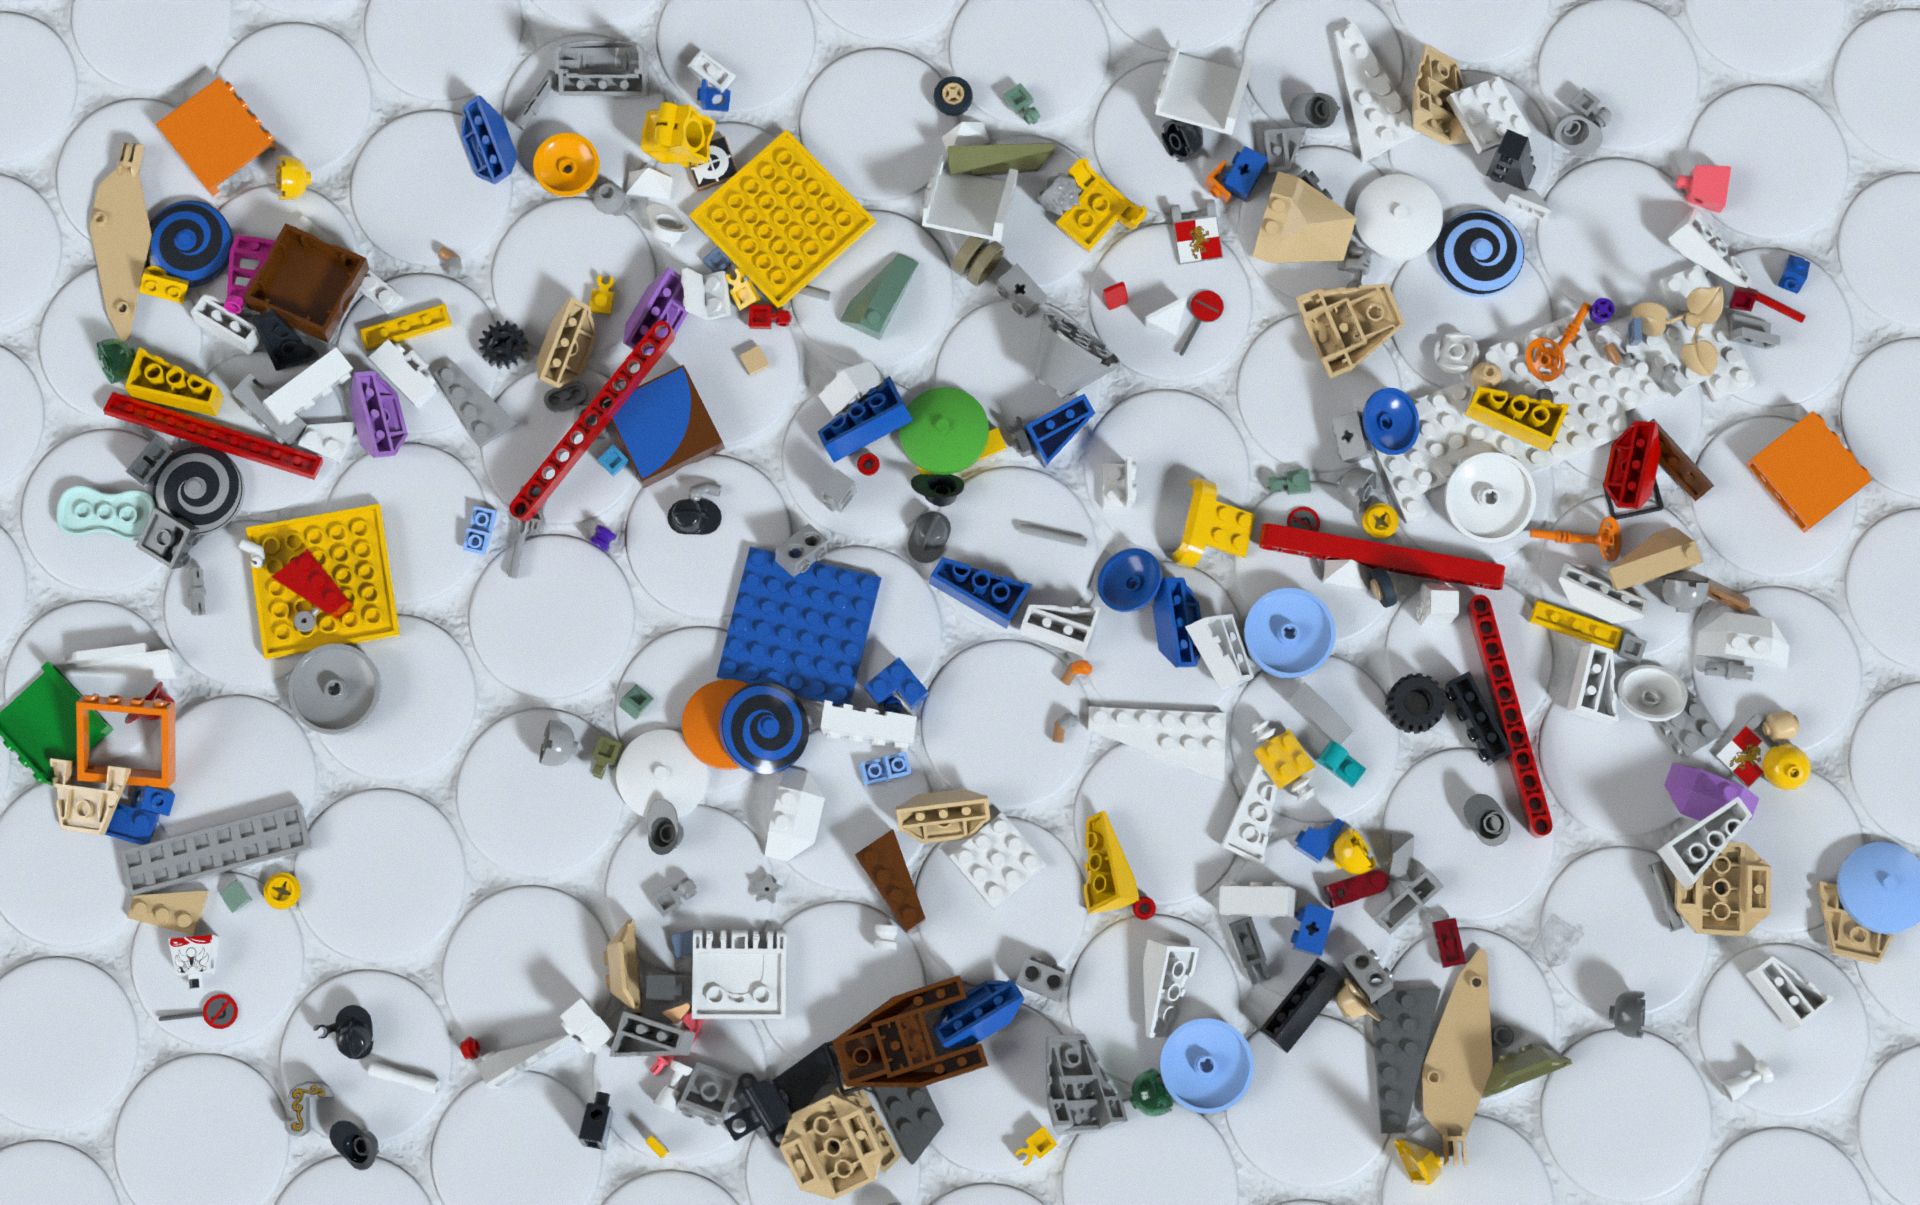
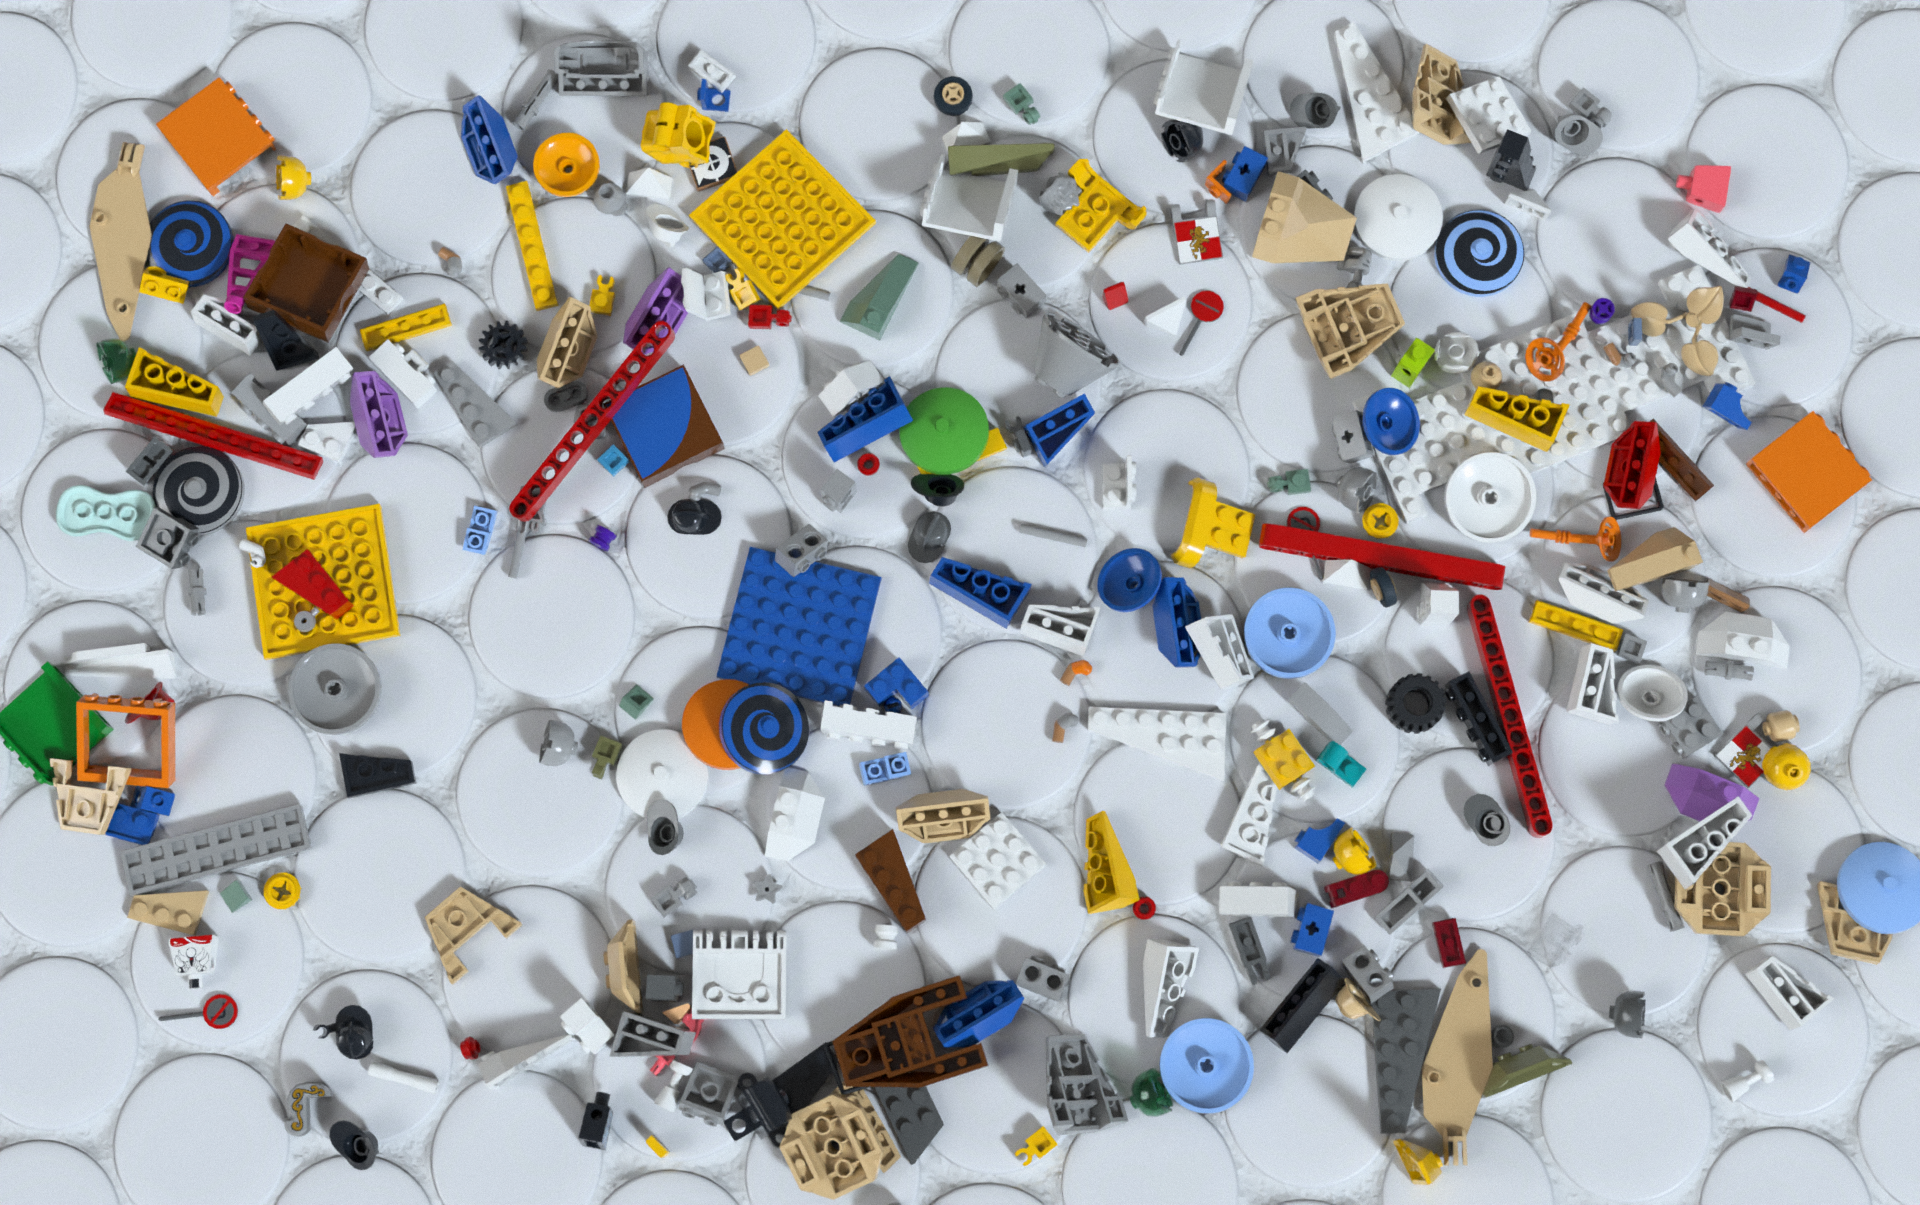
none -> black wing [339,753,417,799]
none -> tan wing [425,887,523,985]
none -> yellow plate [506,181,558,311]
none -> lime torso [1391,337,1435,388]
none -> blue arch [1702,382,1752,430]

